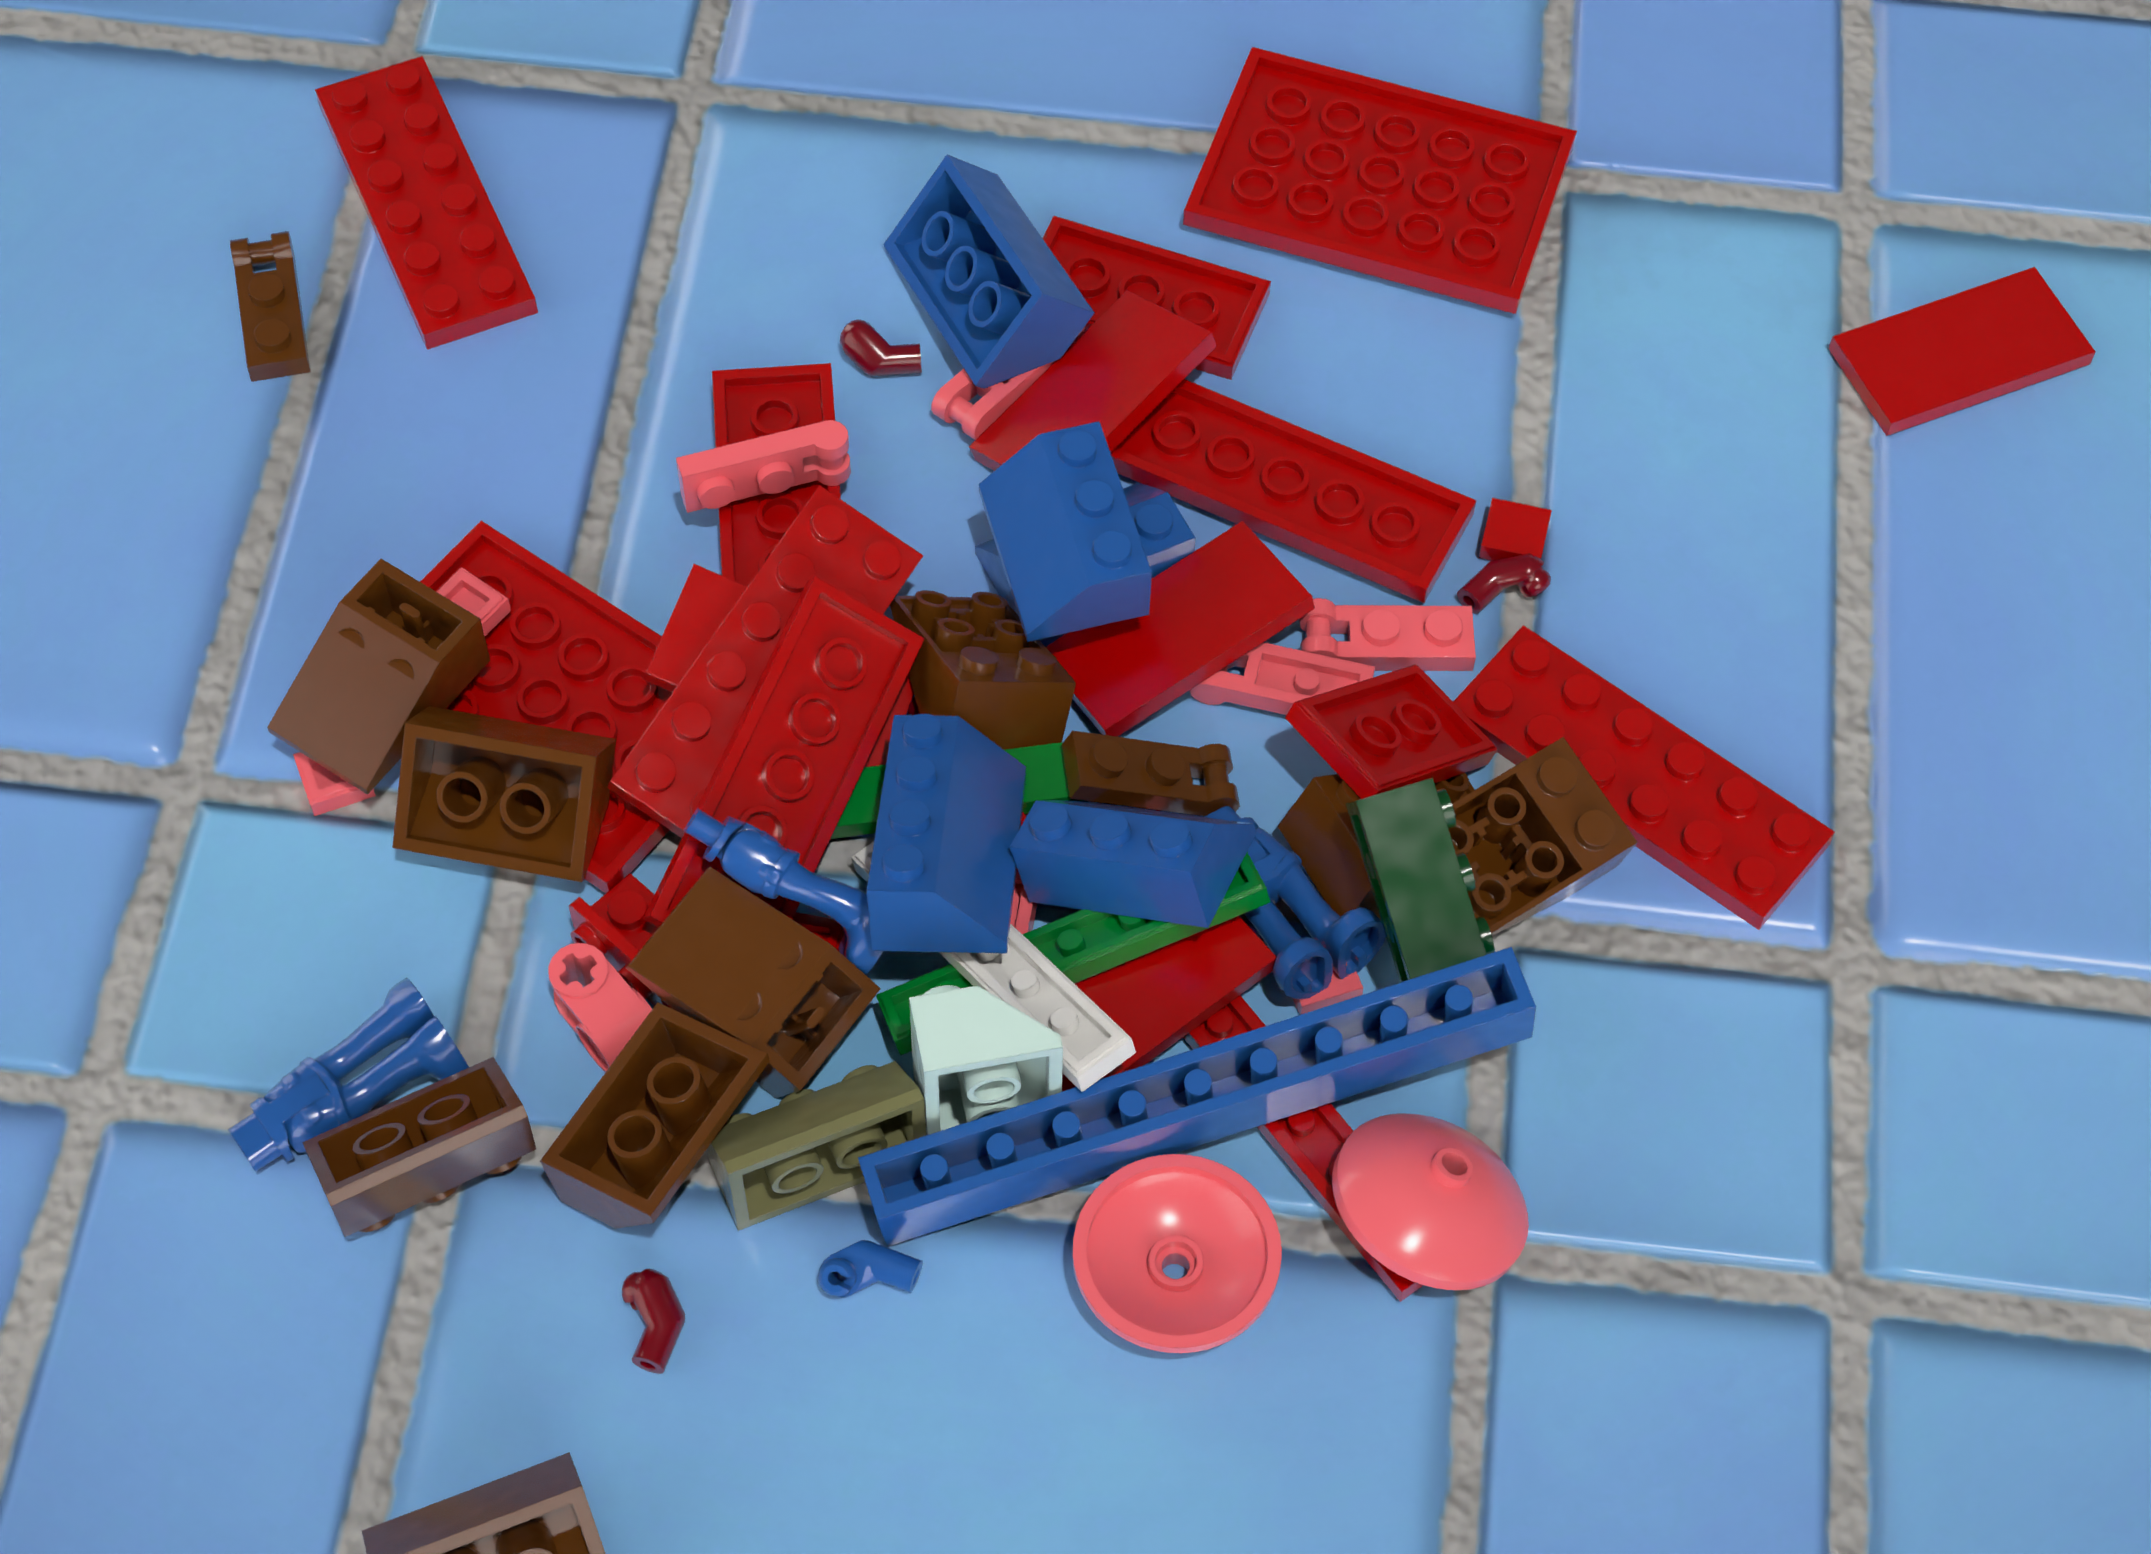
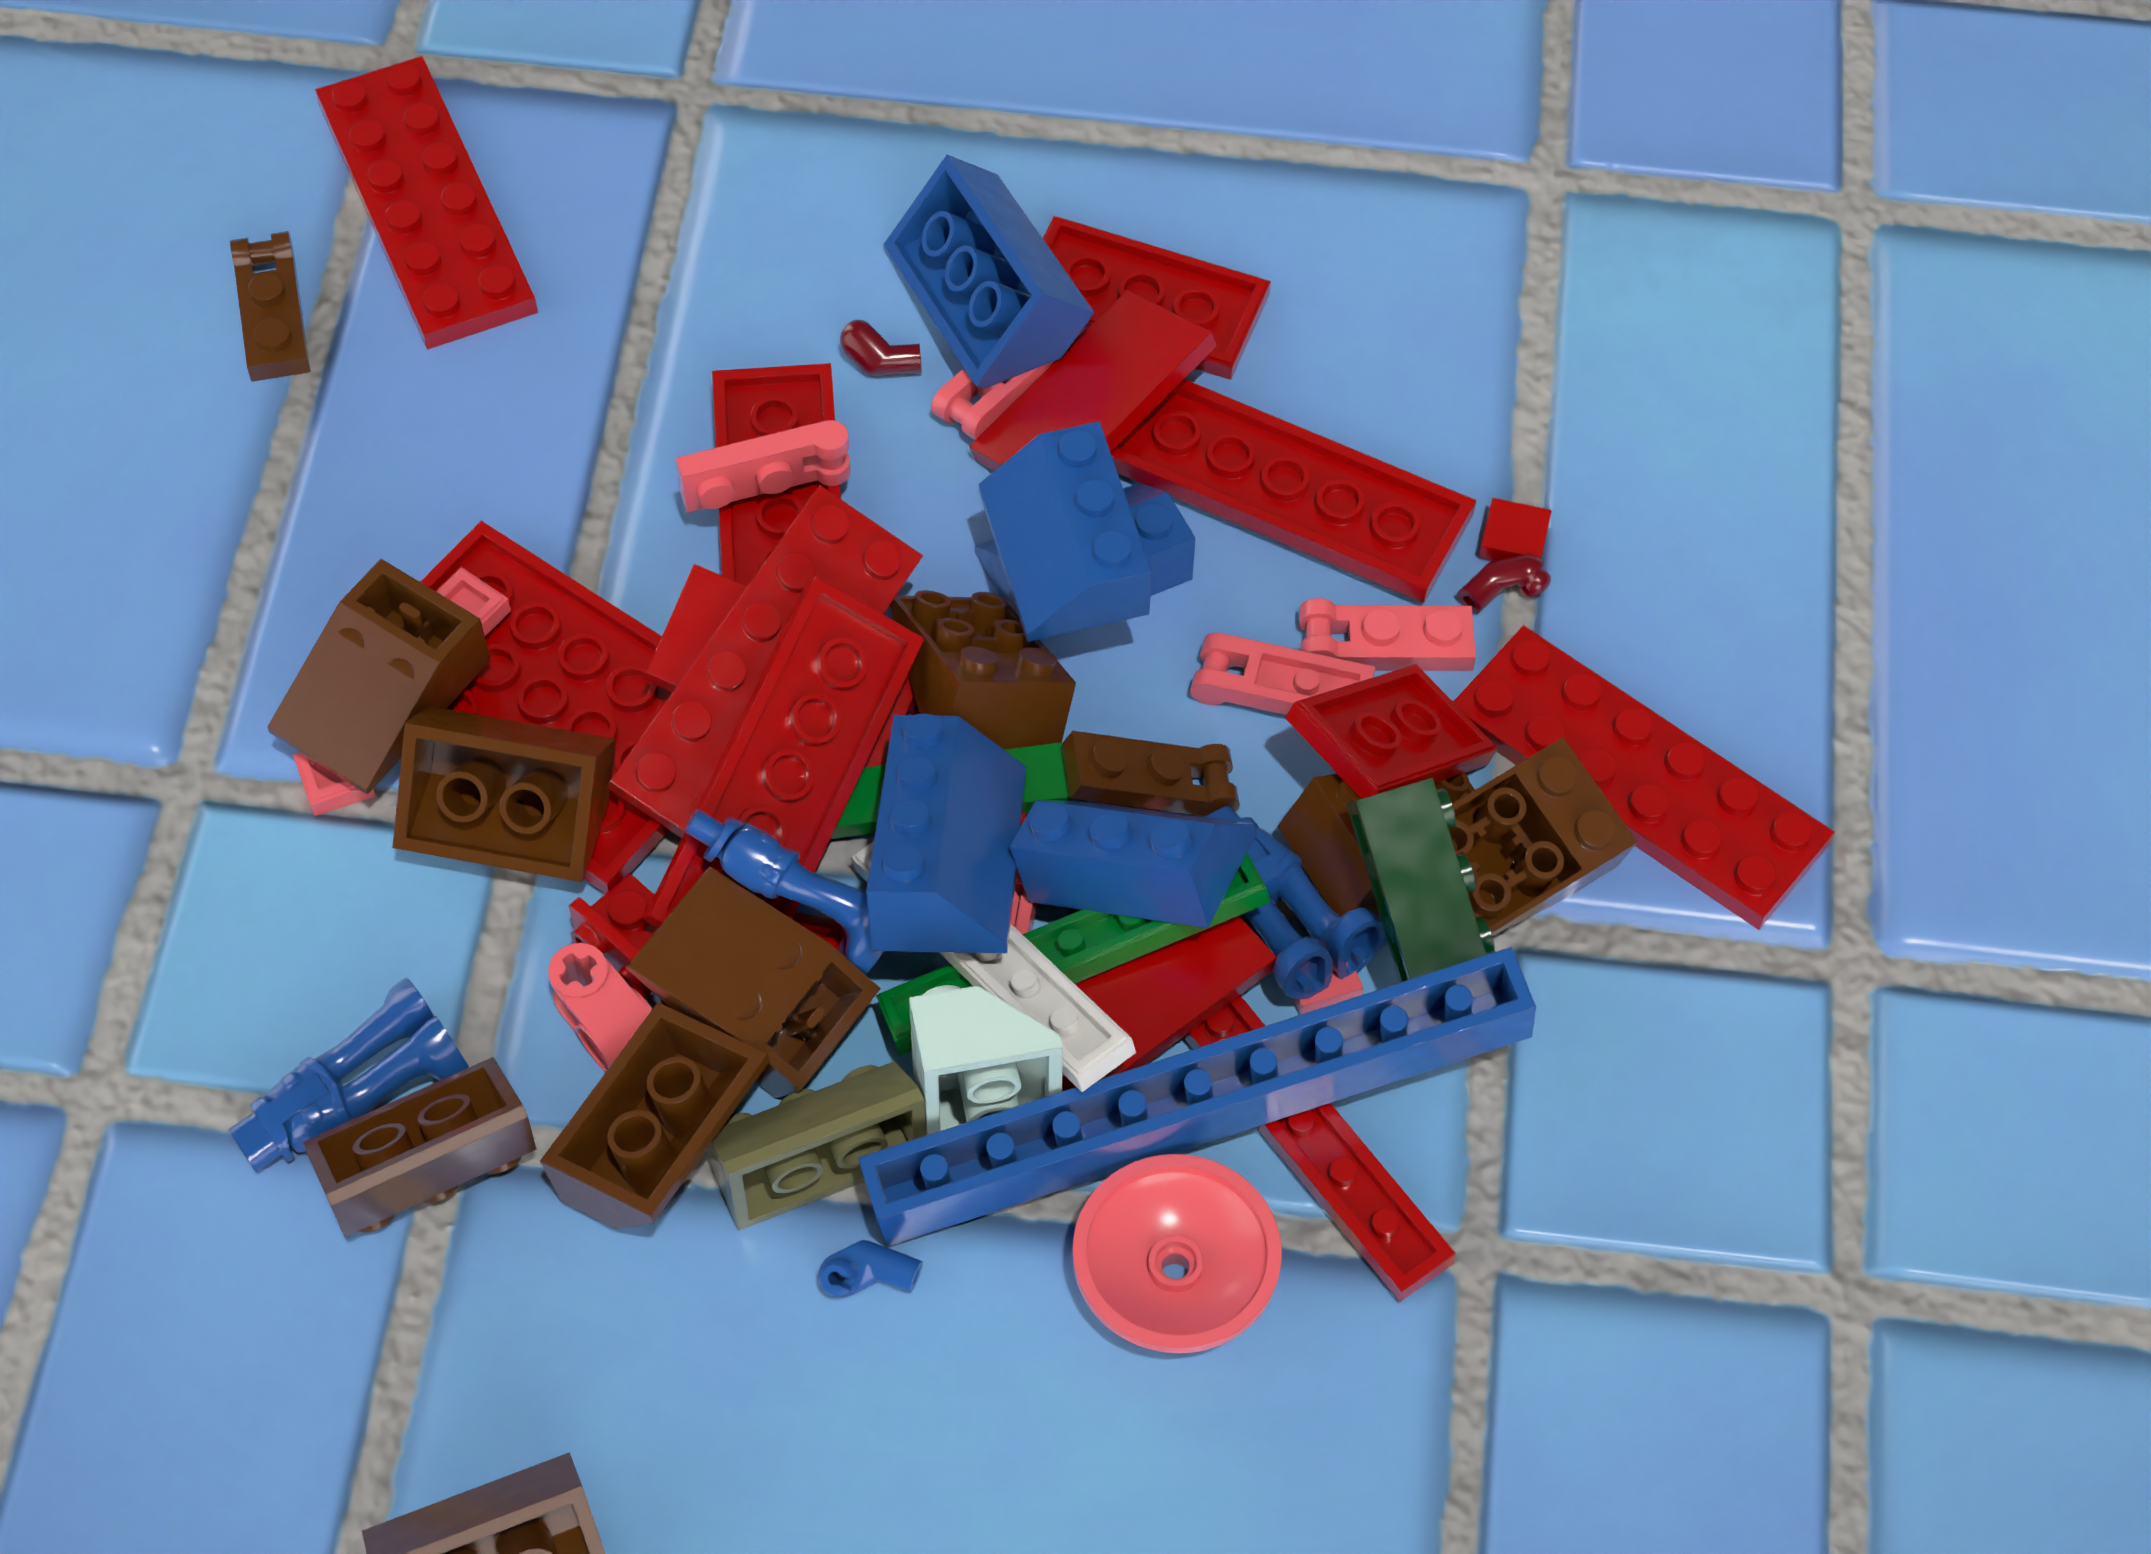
dark red arm [622,1269,685,1374] -> none
red tile [1046,520,1315,737] -> none
red plate [1183,47,1577,314] -> none
coral dish [1332,1113,1529,1290] -> none
red tile [1828,267,2096,436] -> none

